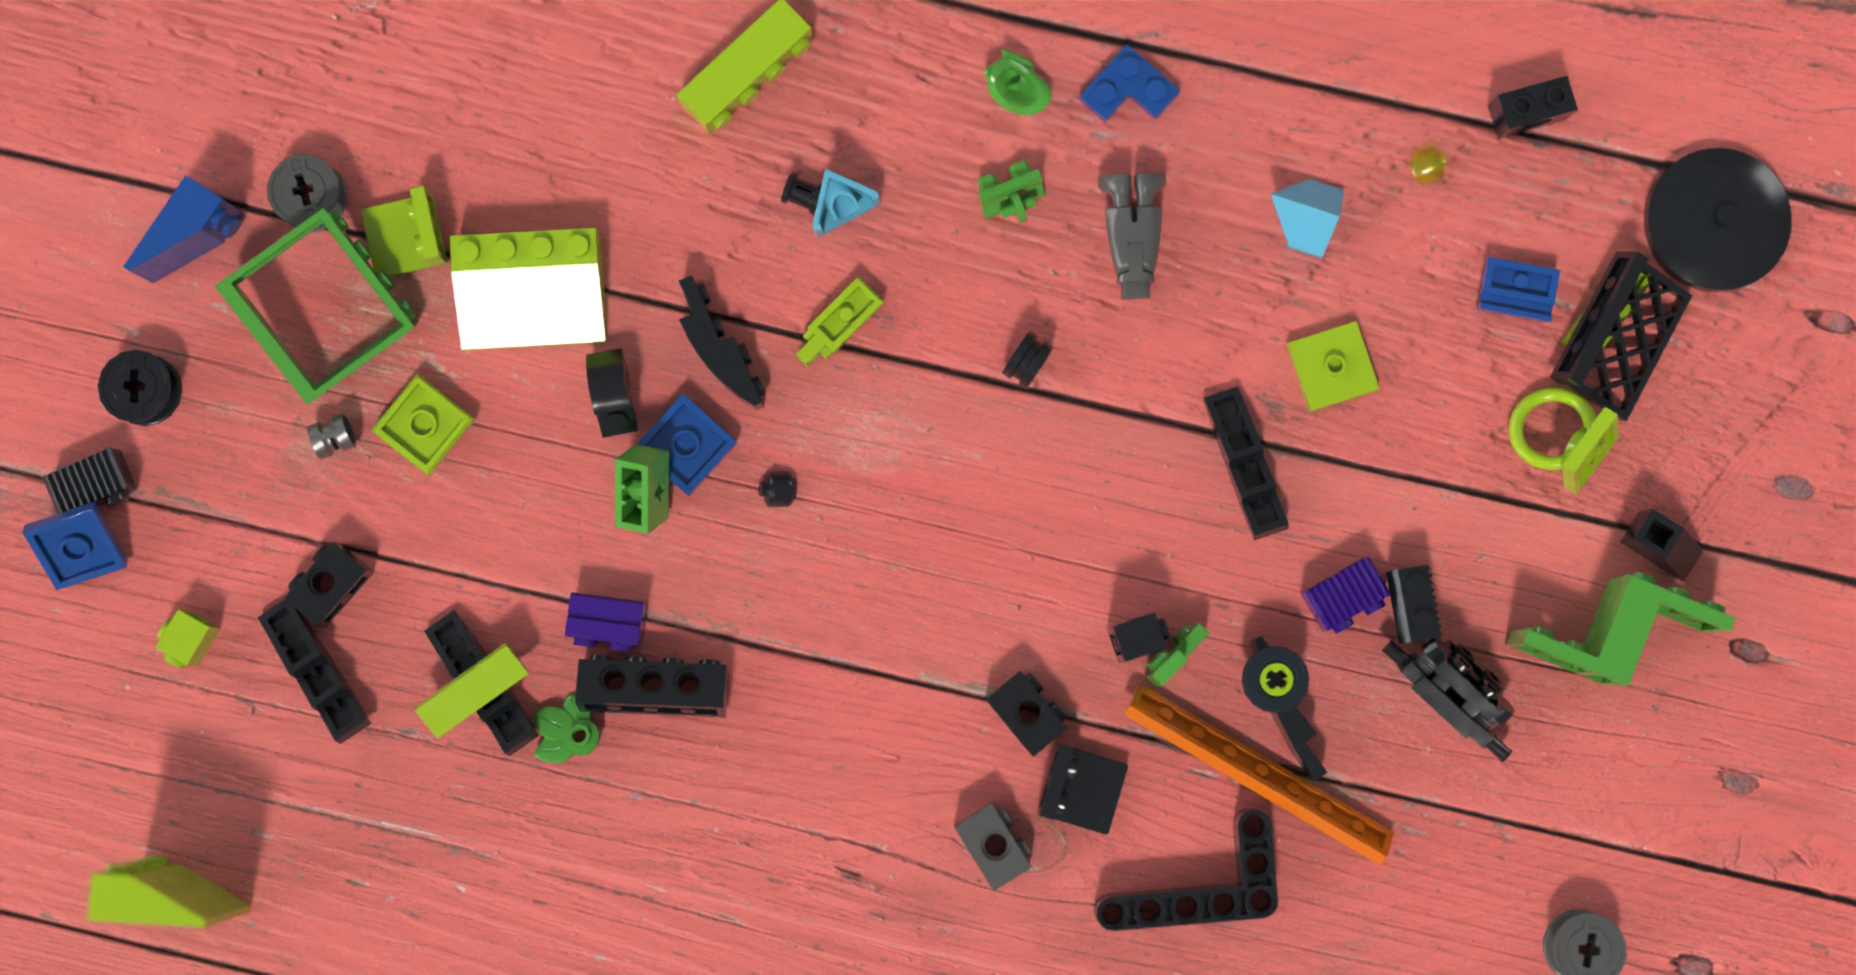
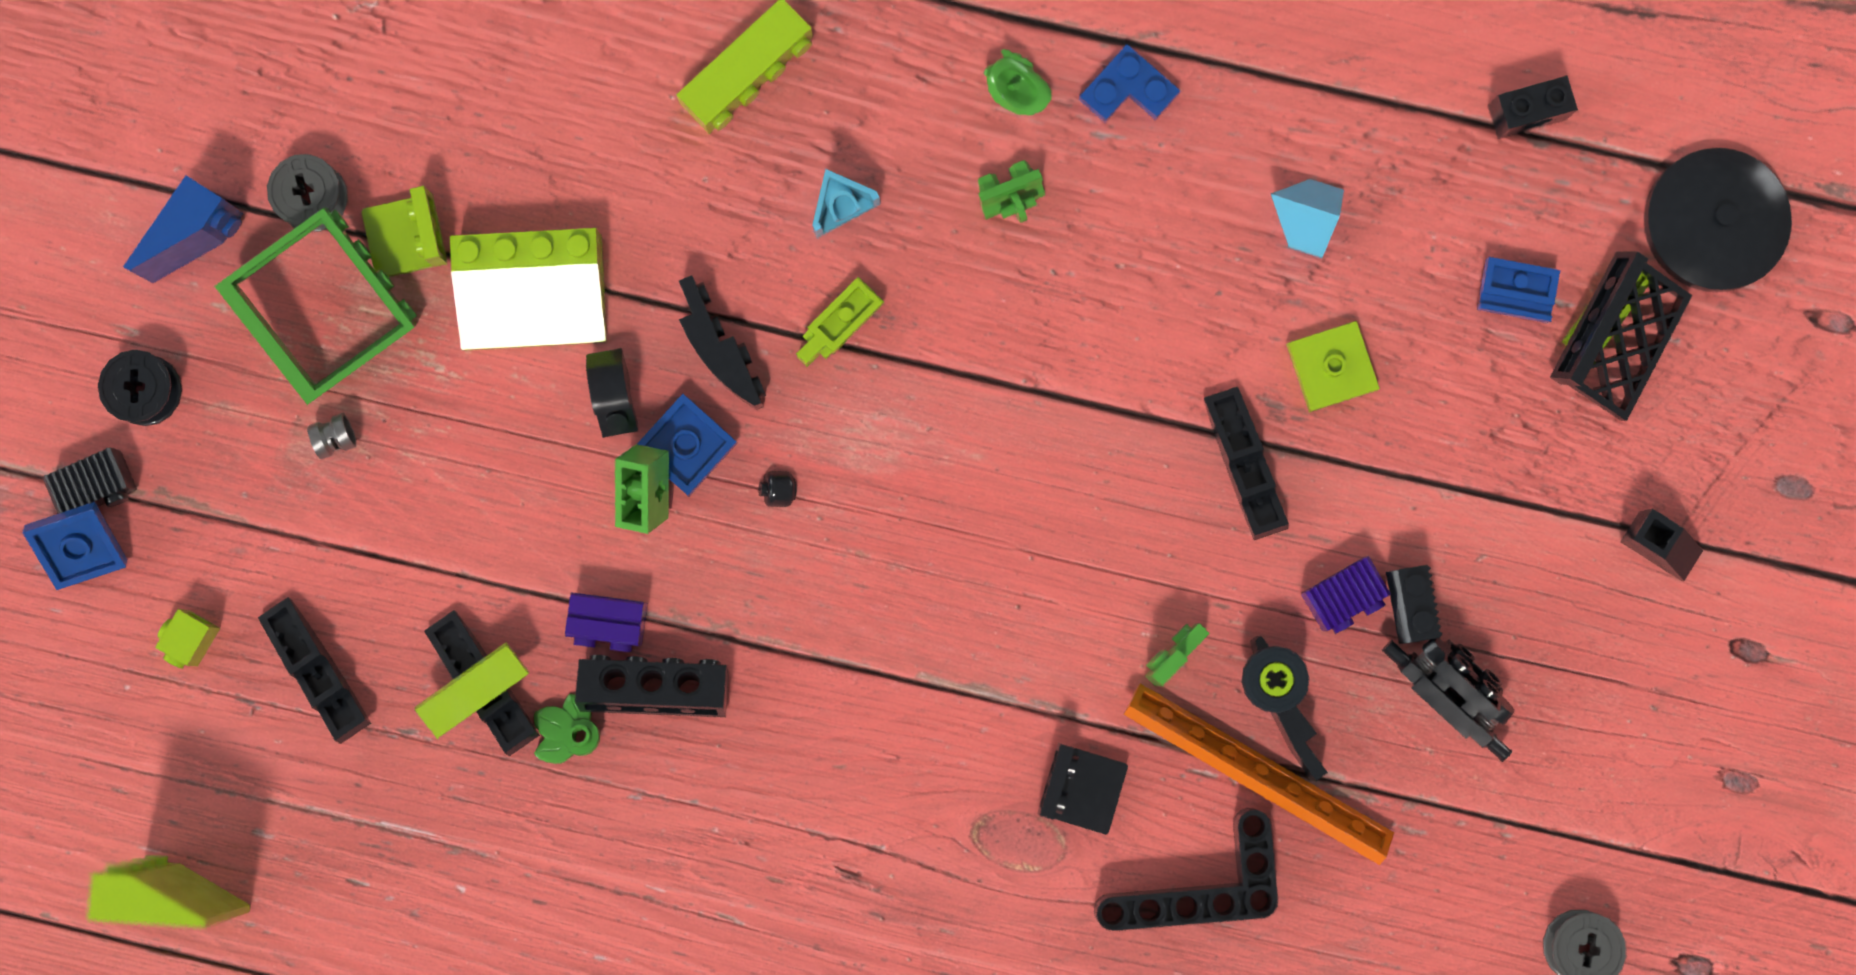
black brick [284,542,374,627] -> none
lime plate [371,374,476,476] -> none
black bush [781,172,822,215] -> none
dark grey brick [954,802,1033,891] -> none
black brick [985,671,1067,757] -> none
black wheel [1002,331,1054,389] -> none
dark grey piece [1098,173,1166,299] -> none
black brick [1107,613,1170,663] -> none
clear neon green piece [1409,146,1448,185] -> none
bright green bracket [1505,572,1736,686] -> none
lime tile [1508,387,1619,495] -> none

